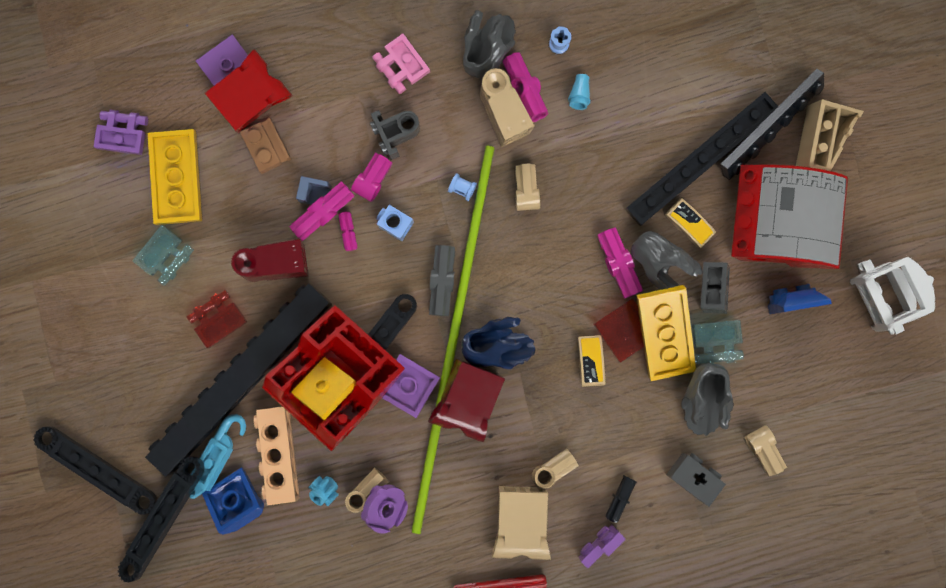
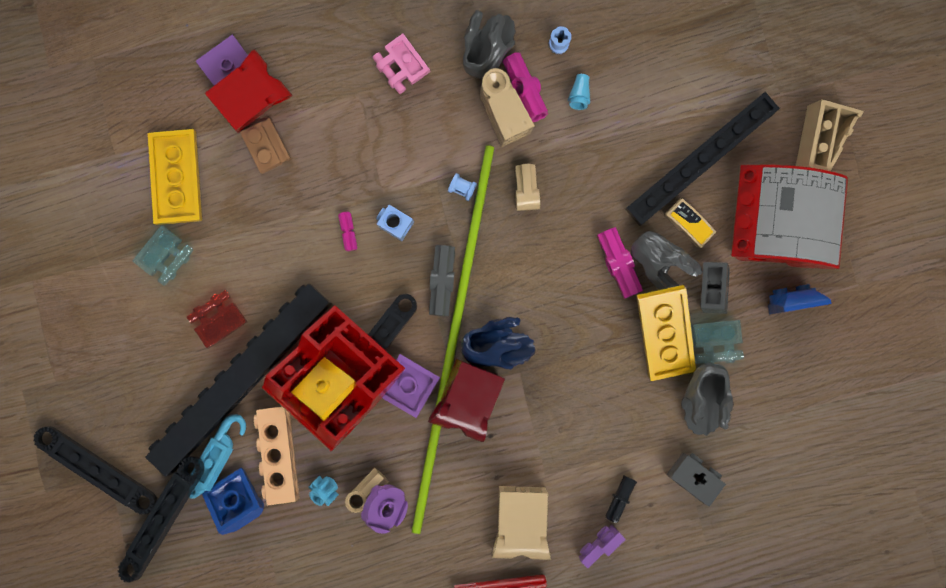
medium lavender plate [93,110,148,155] -> none
dark red piece [231,239,309,282] -> none
dark pink piece [289,181,355,241] -> none
sand blue panel [296,176,332,205] -> none
dark pink piece [351,153,393,202] -> none
dark grey pin [369,110,420,160] -> none
tan piece [532,449,579,488] -> none
slope [577,335,606,387] -> none
clear red plate [593,298,644,363] -> none
black plate [721,69,825,180] -> none
tan piece [744,425,787,477] -> none
white animal [850,257,935,335] -> none

